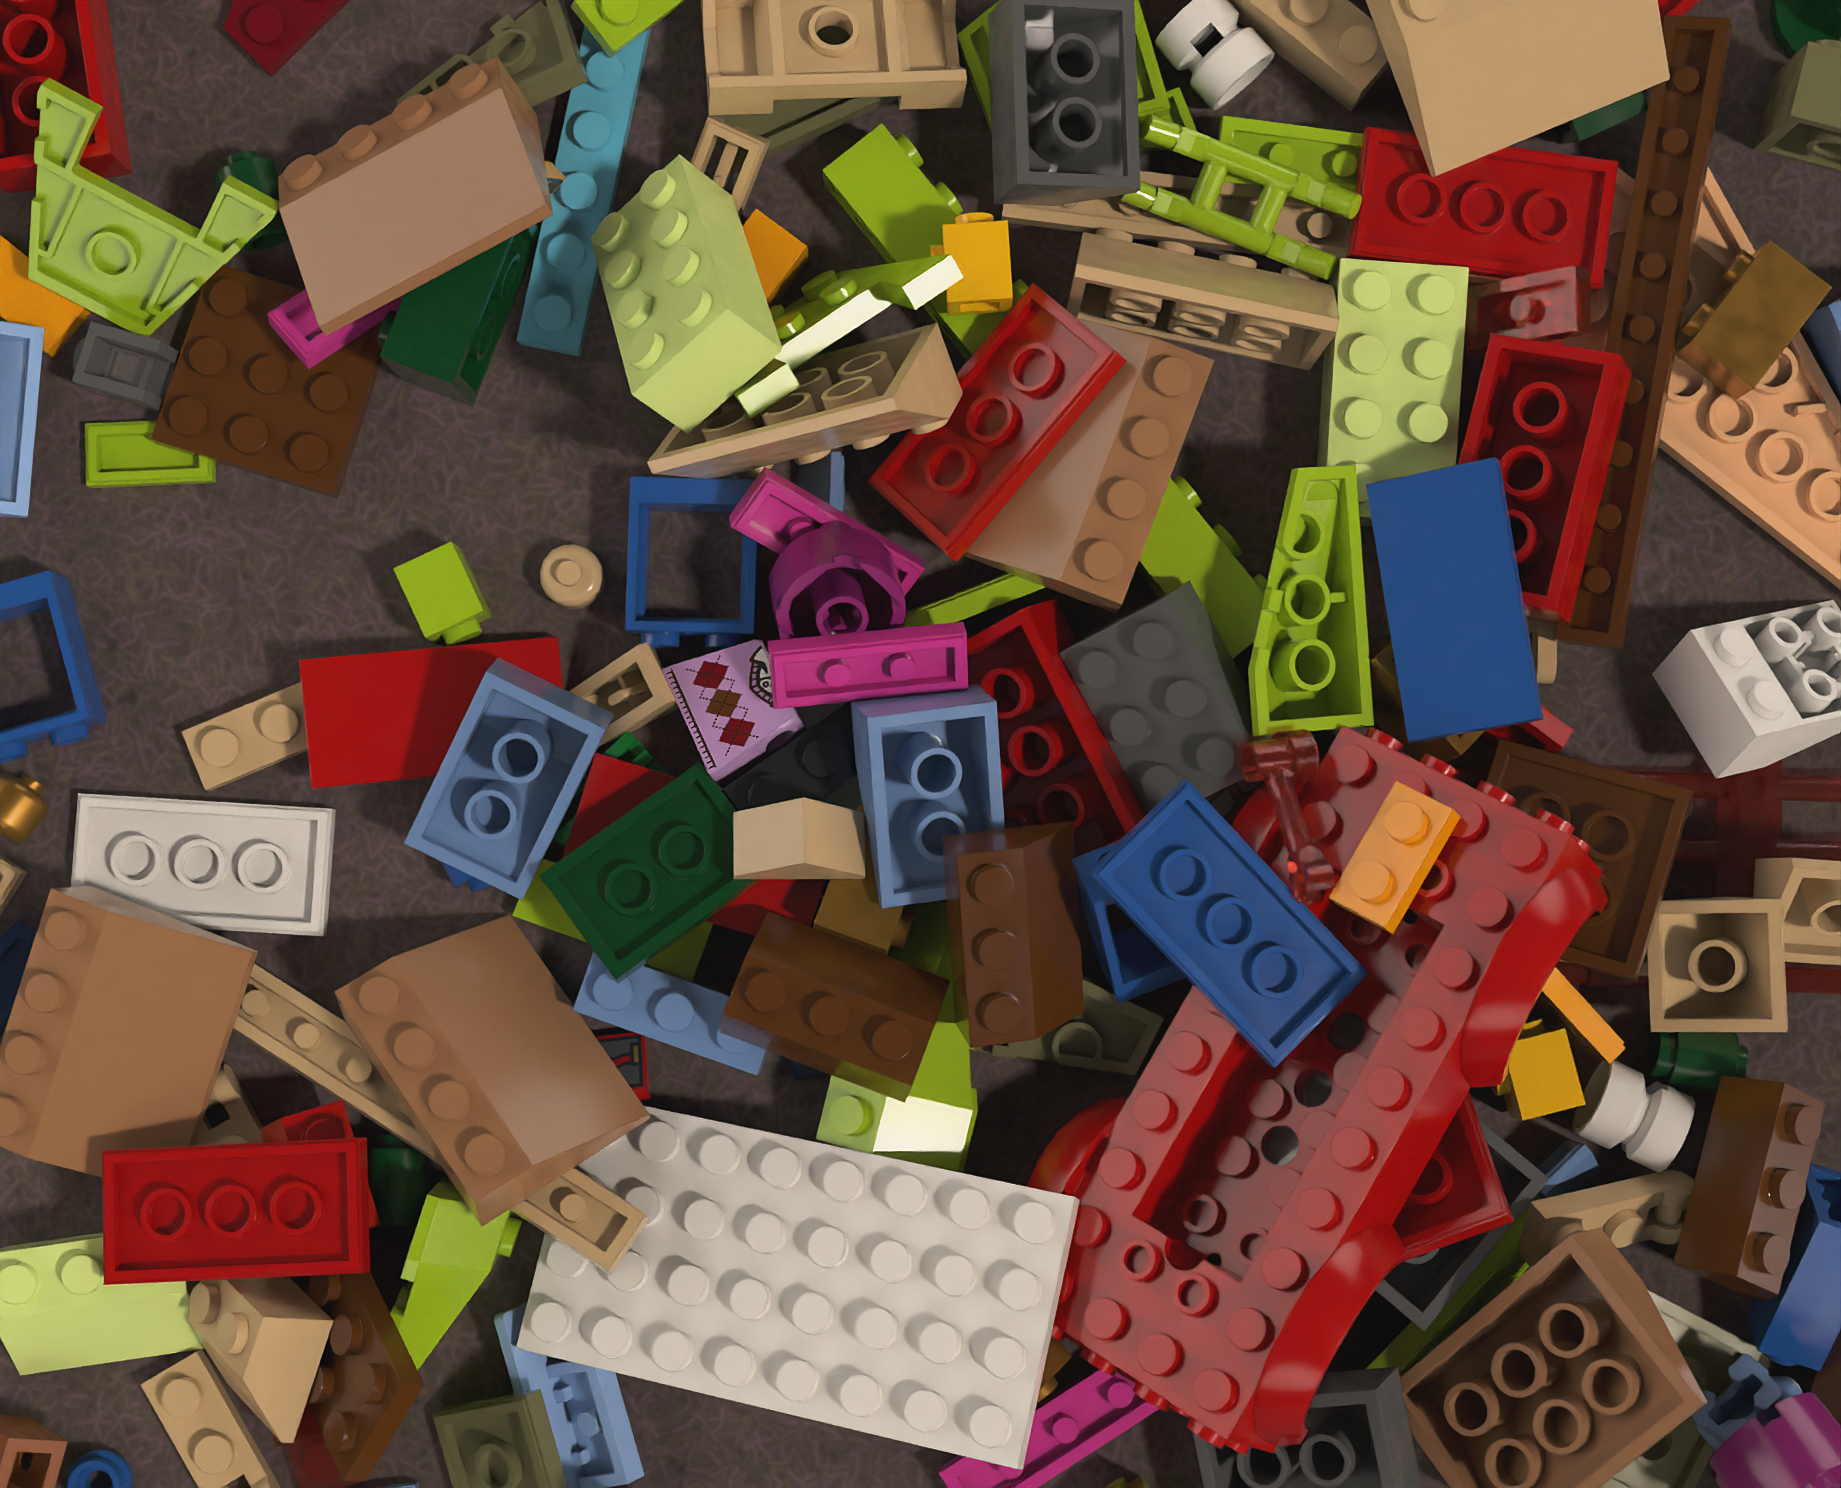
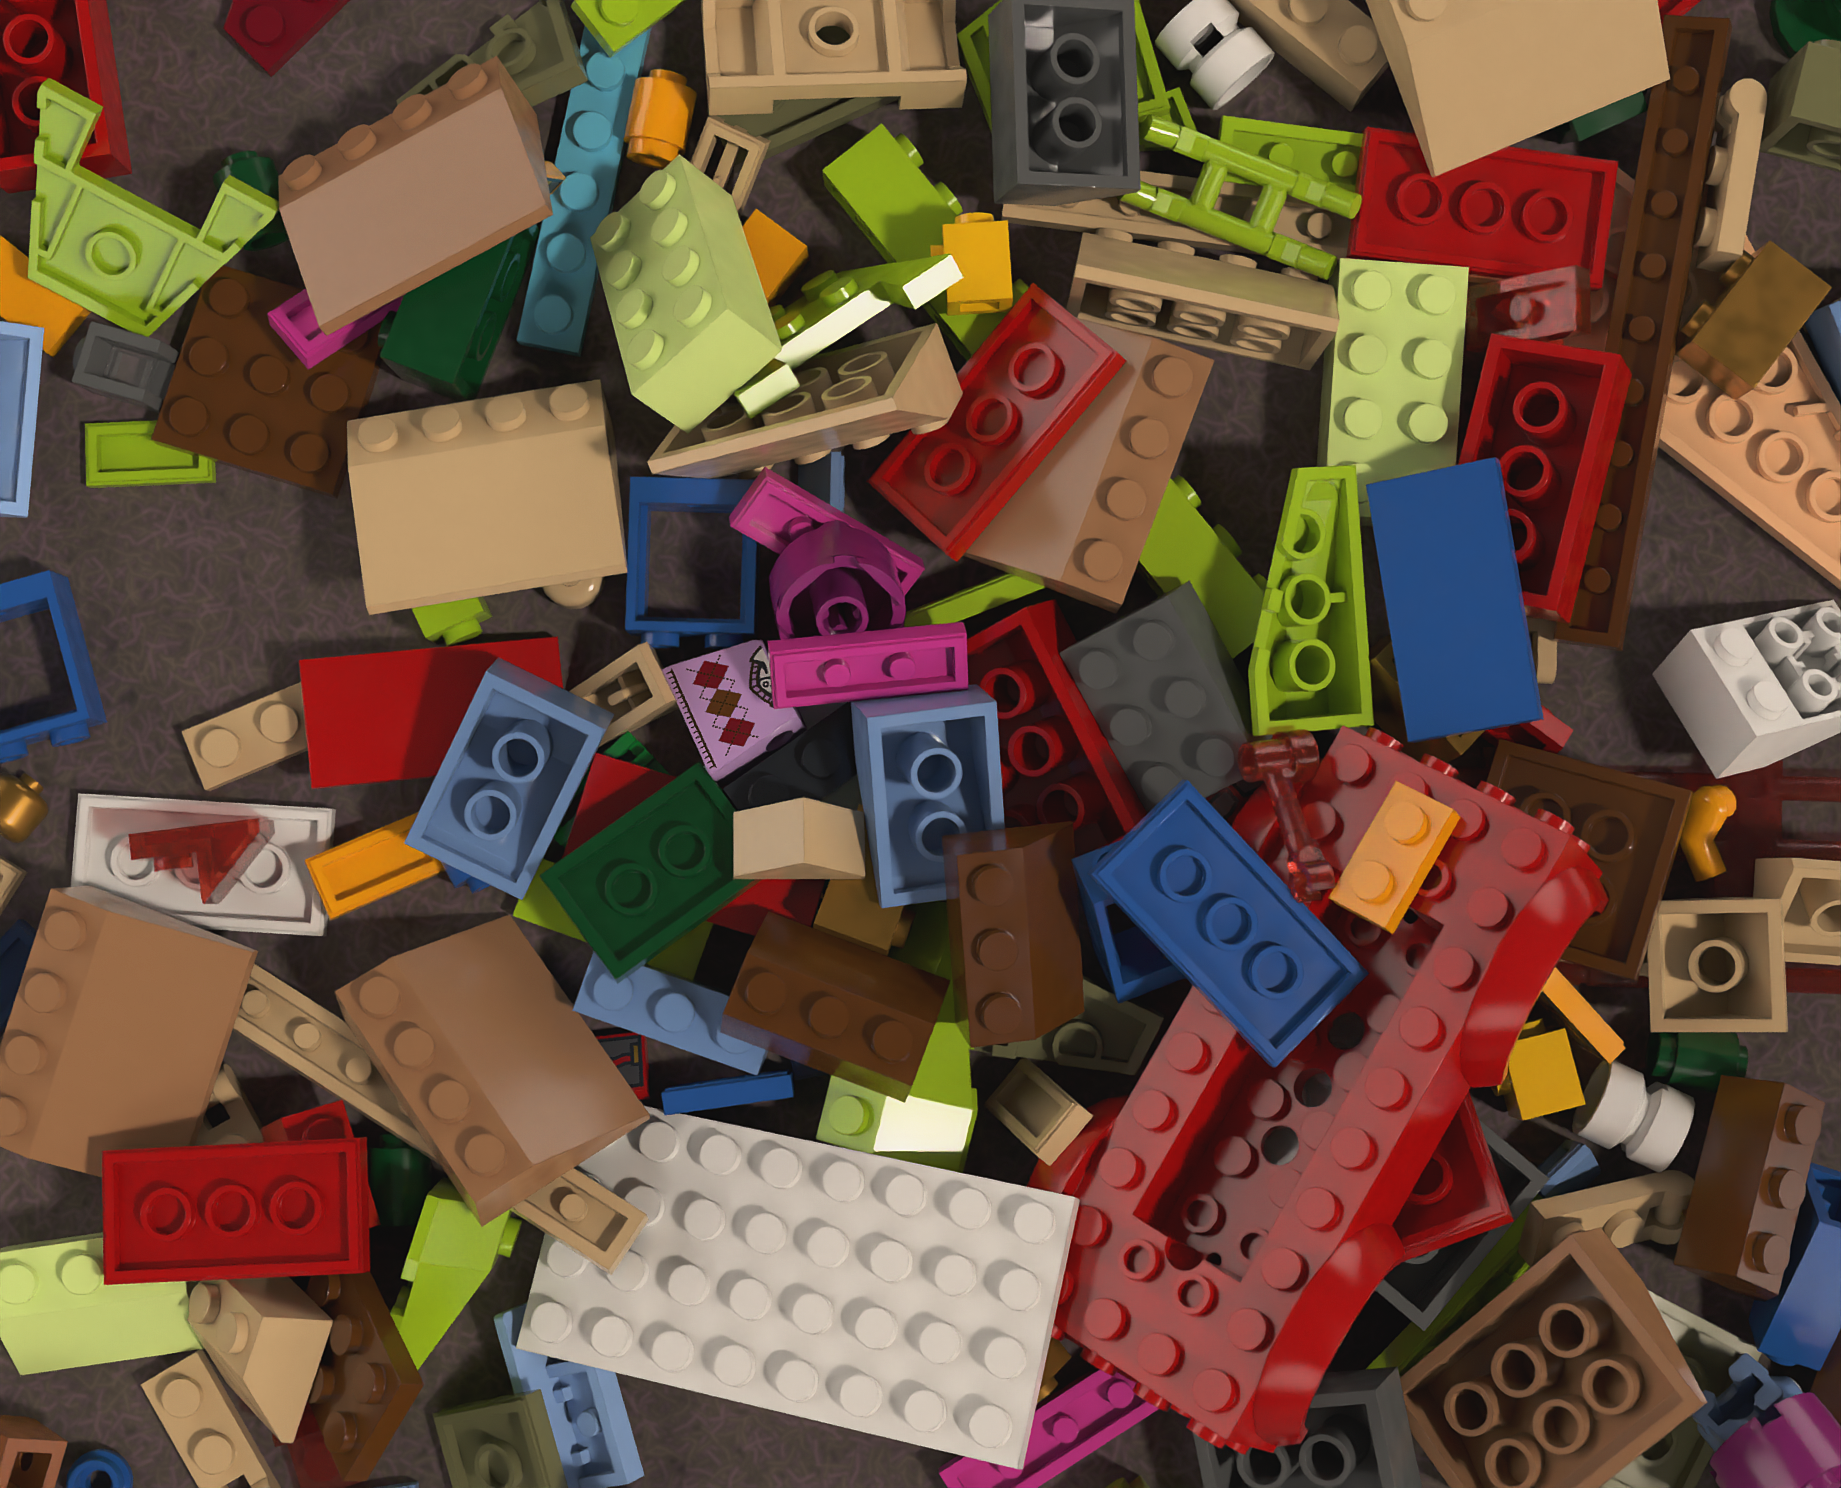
none -> clear red slope [129,818,275,904]
none -> light orange tile [304,812,445,921]
none -> tan slope [347,379,628,615]
none -> light orange brick [623,69,697,169]
none -> blue tile [661,1069,796,1116]
none -> tan tile [984,1058,1093,1166]
none -> light orange arm [1679,784,1737,882]
none -> tan plate [1694,79,1767,272]

